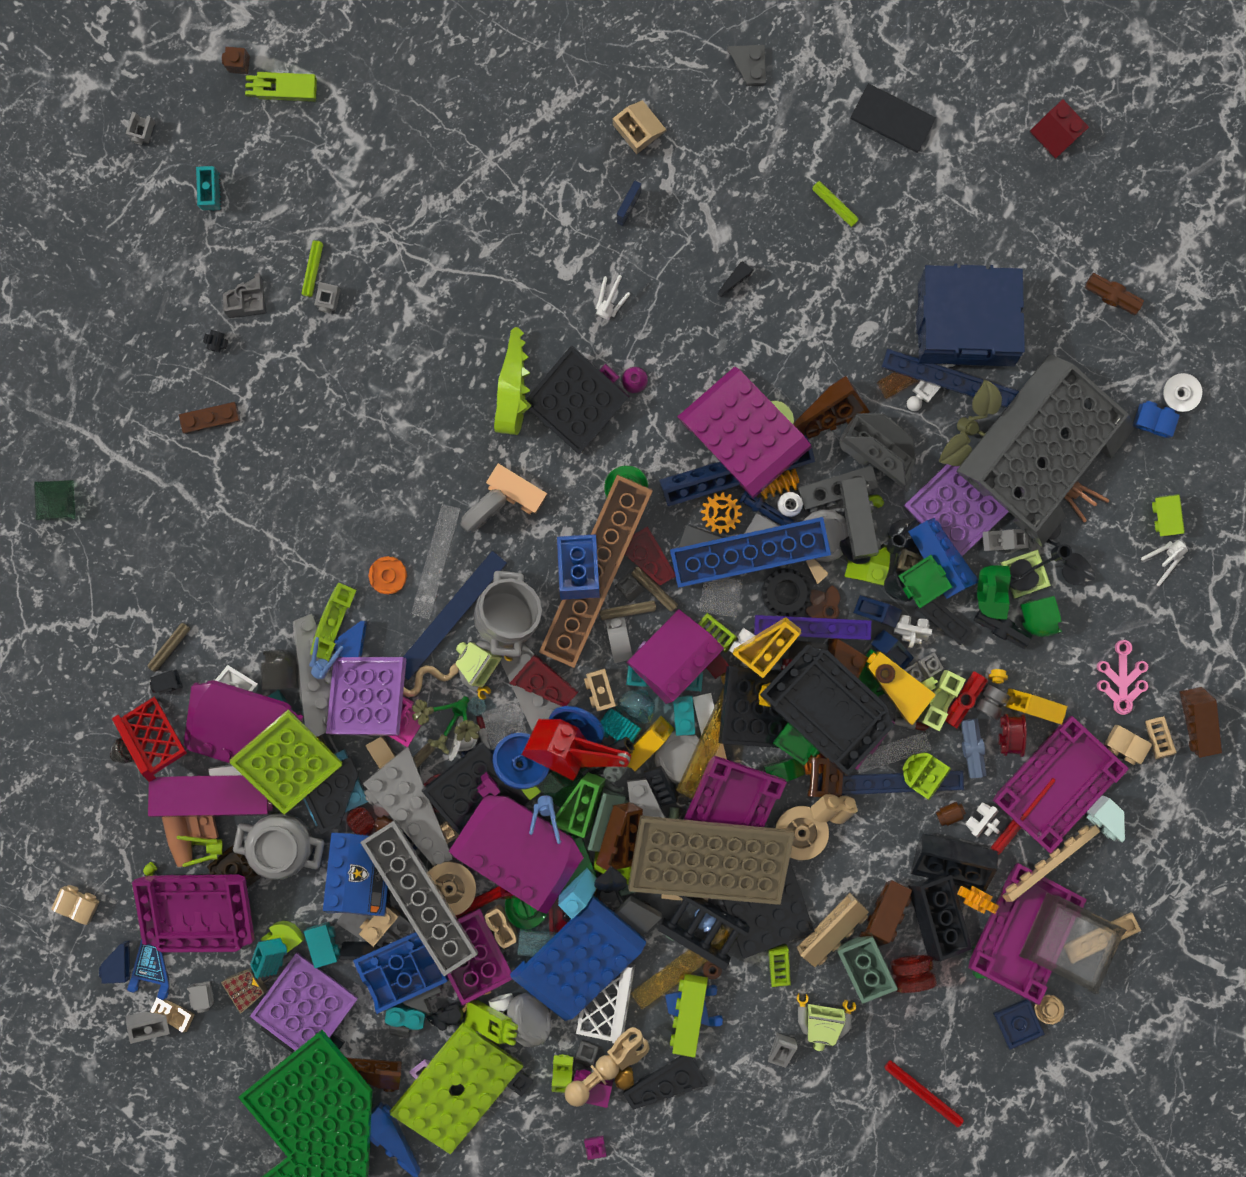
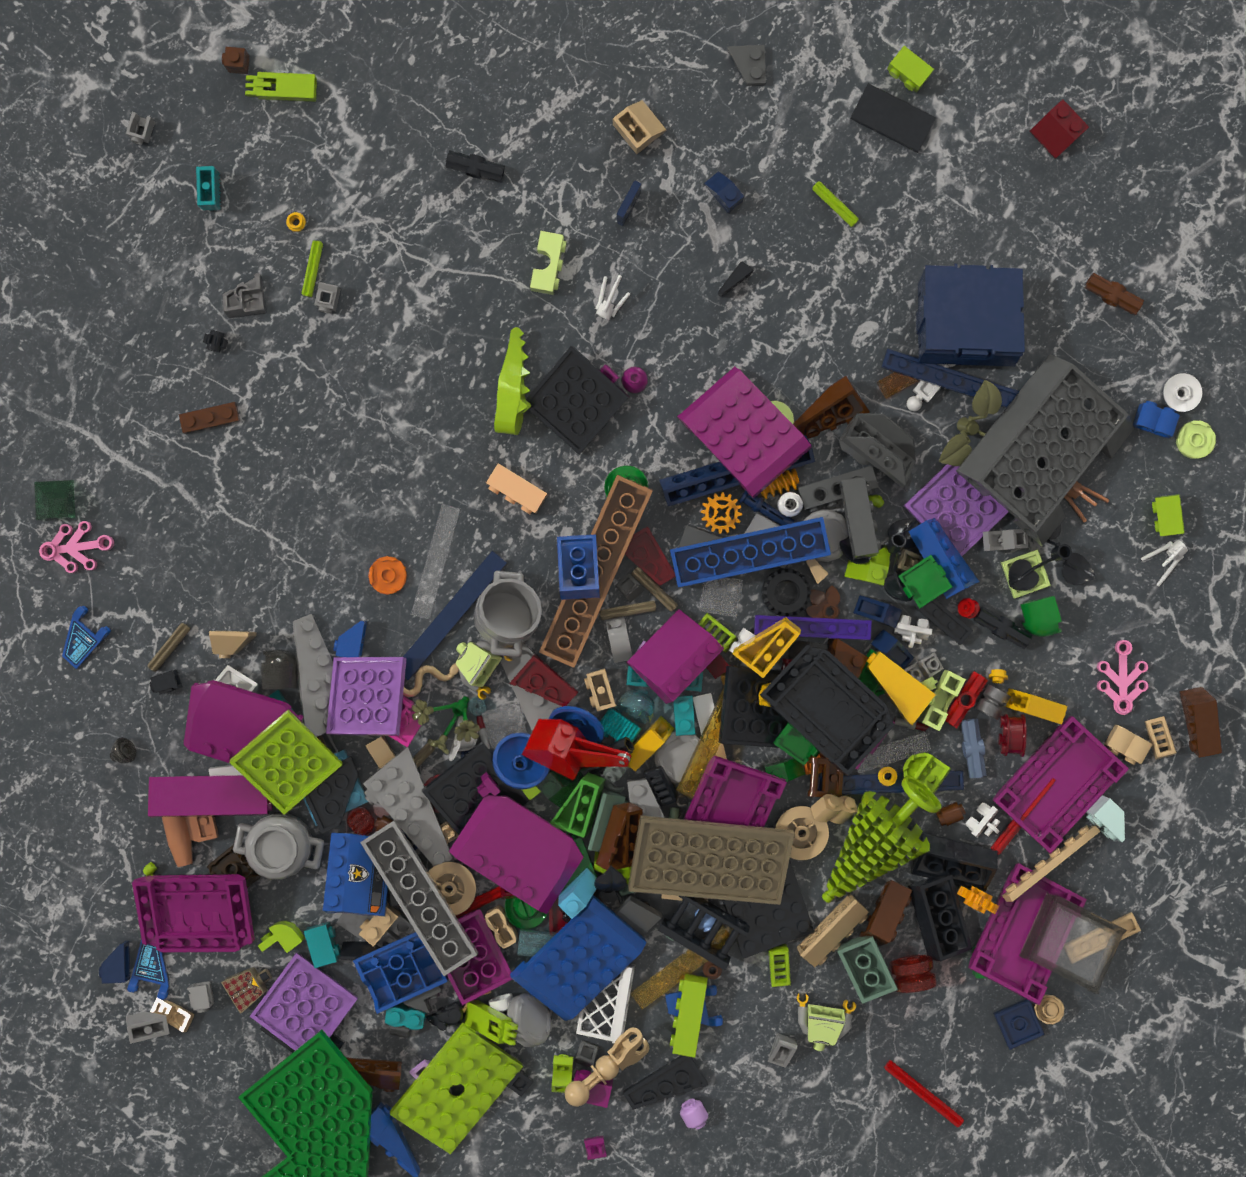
tan brick [51,885,100,925] -> none
red fence [112,696,187,782] -> none
lime plant [177,835,223,867] -> none
teal brick [250,938,287,979] -> none
medium blue plant [309,637,343,679] -> none
lime slope [310,583,356,661] -> none
light grey piece [461,489,506,533] -> none
medium blue plant [529,795,561,844] -> none
pearl gold piece [615,1066,634,1090] -> none
reddish brown plate [875,664,895,684] -> none
green brick [977,565,1011,619] -> none
none -> bright pink plant [39,521,114,573]
none -> flag [62,606,111,669]
none -> tan slope [209,631,257,658]
none -> yellow plate [286,212,306,232]
none -> black piece [445,150,505,182]
none -> yellowish green arch [530,231,567,295]
none -> lavender head [680,1098,708,1129]
none -> dark blue slope [704,171,744,213]
none -> lime plant [822,776,941,903]
none -> yellow plate [878,766,897,786]
none -> lime brick [887,46,934,93]
none -> red wheel [958,598,980,618]
none -> yellowish green tile [1176,421,1216,459]

